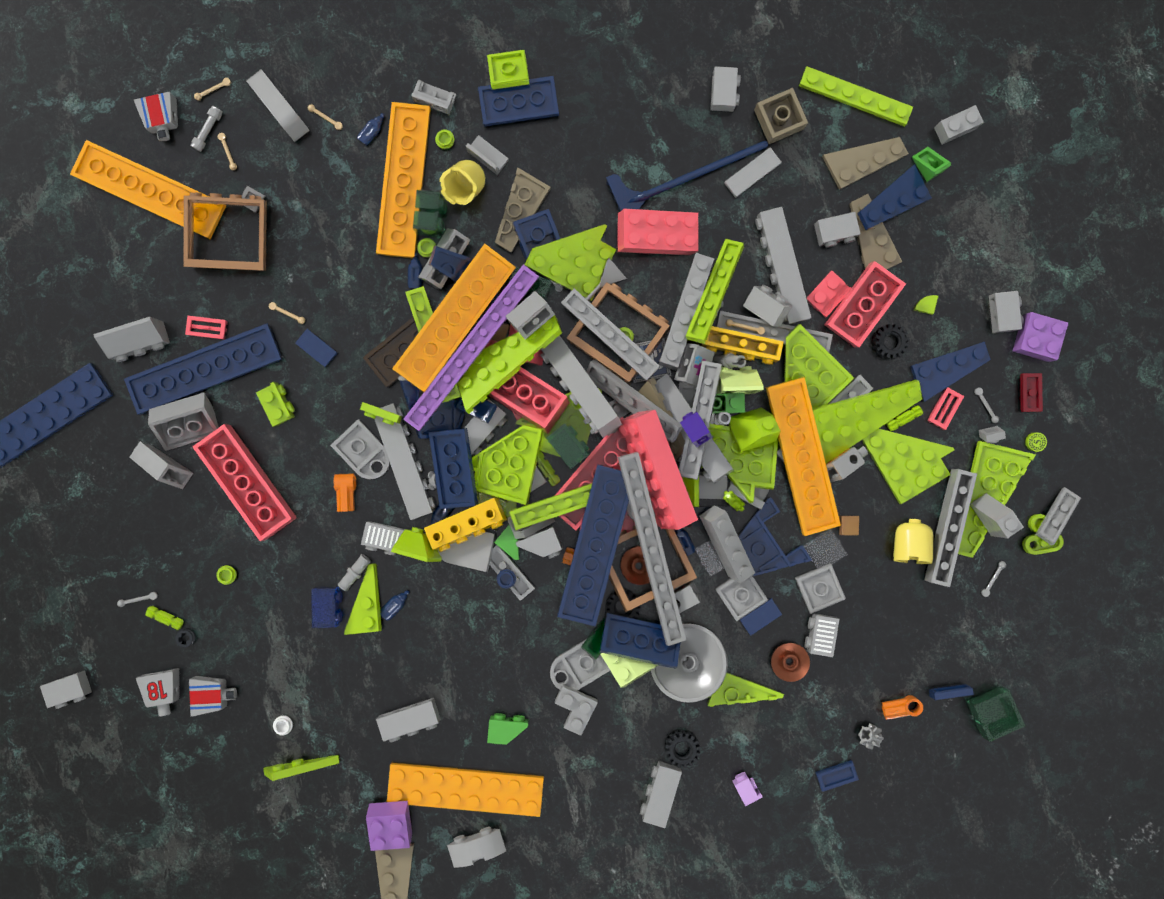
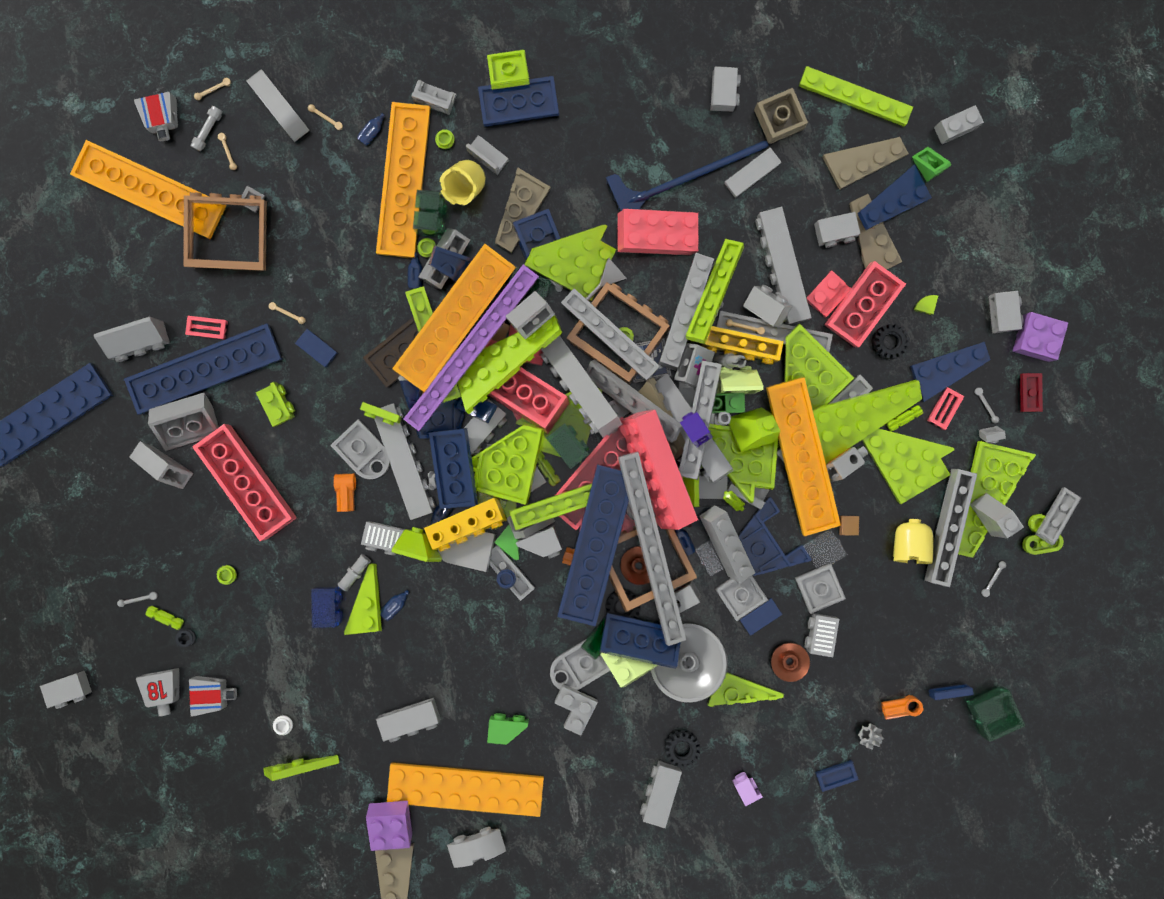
lime tile [1025,433,1047,452] -> none

